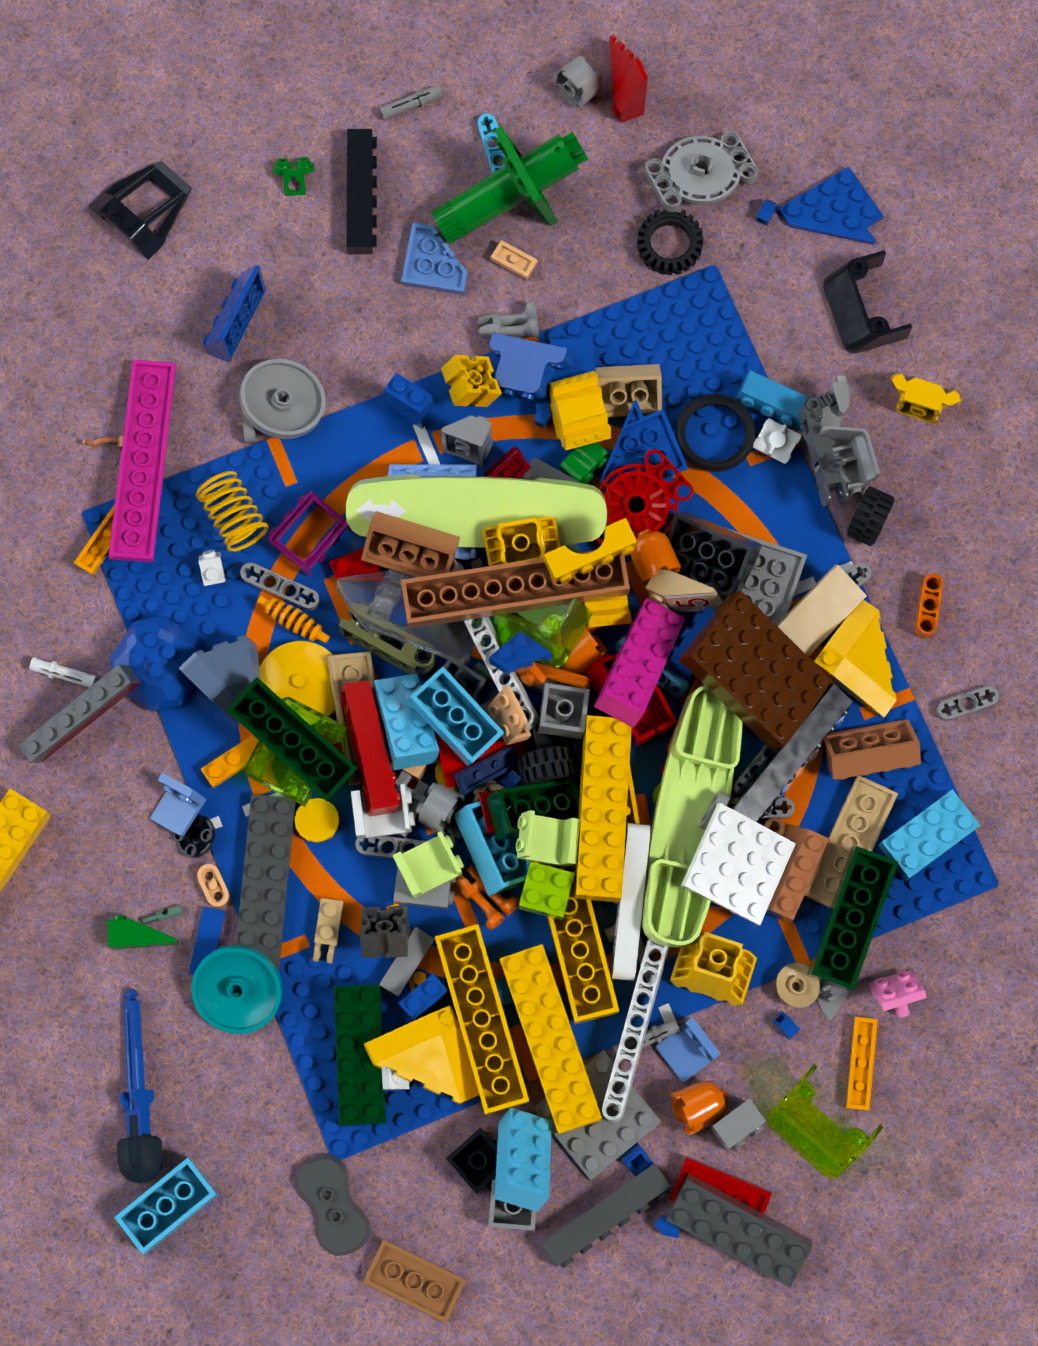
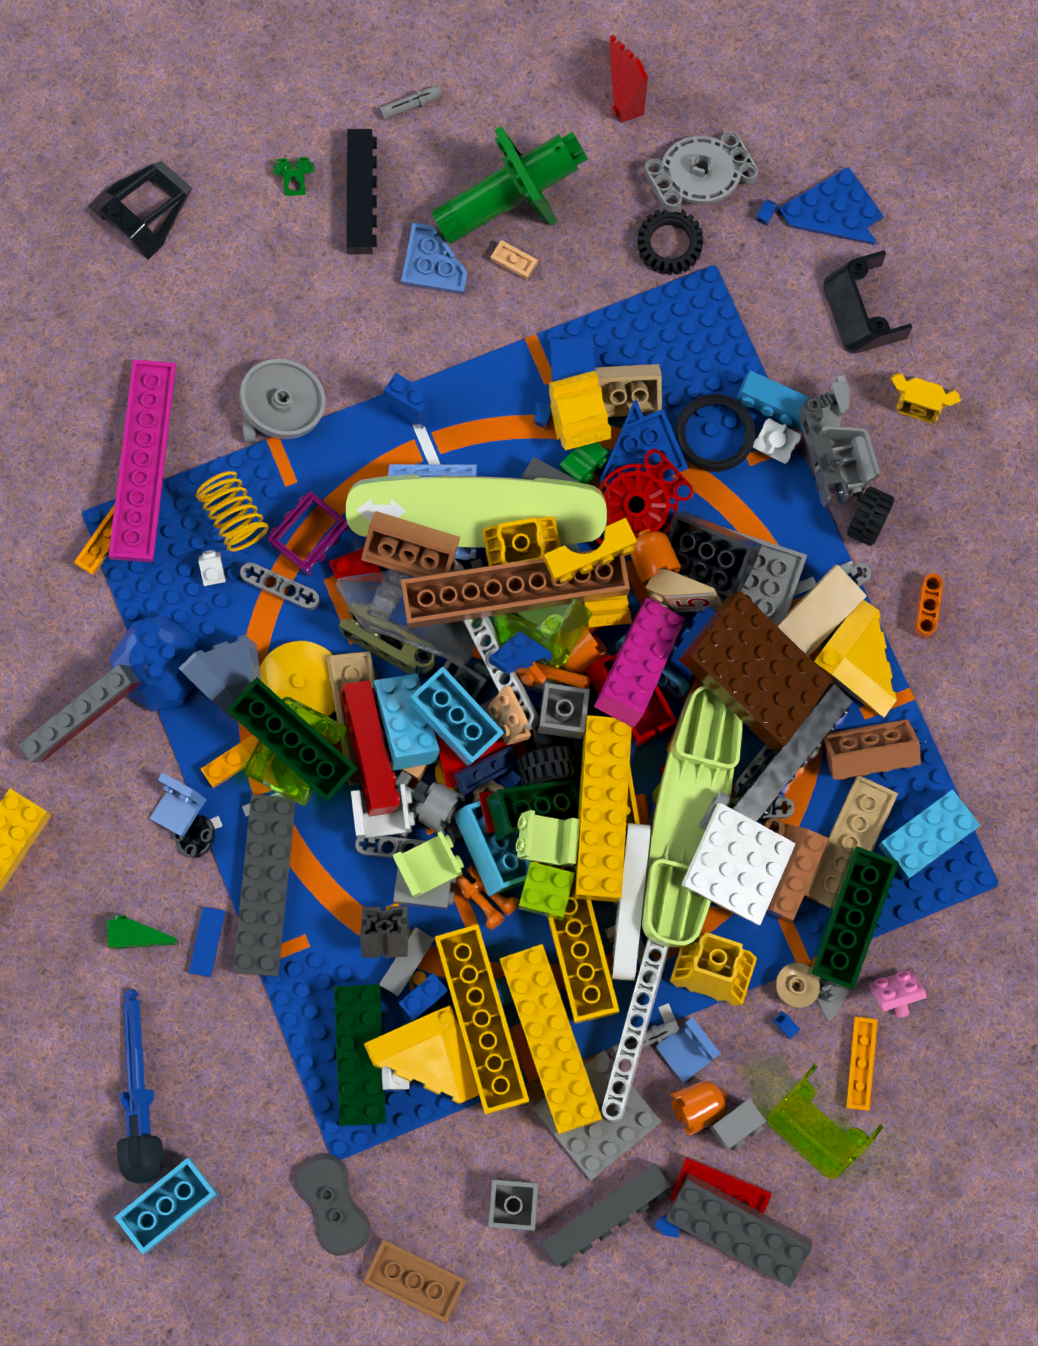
white pin [29,657,97,688] -> none
nougat piece [83,435,123,450] -> none
sand green pin [142,905,183,925] -> none
teal dish [191,945,283,1034] -> none
light nougat plate [197,864,230,908] -> none
blue slope [203,265,266,363] -> none
light orange piece [257,595,330,644] -> none
yellow tile [295,798,340,843] -> none
tan hinge [313,898,344,964] -> none
yellow brick [441,355,502,407] -> none
light grey slope [441,415,493,466] -> none
black brick [445,1128,497,1194] -> none
medium azure beam [478,114,505,173] -> none
light grey piece [478,301,539,340] -> none
dark red panel [484,446,531,479] -> none
brick [490,333,576,401] -> none
medium azure brick [495,1107,552,1212] -> none
light grey brick [554,56,602,107] -> none
blue slope [620,1143,653,1177] -> none
light grey beam [936,686,999,721] -> none

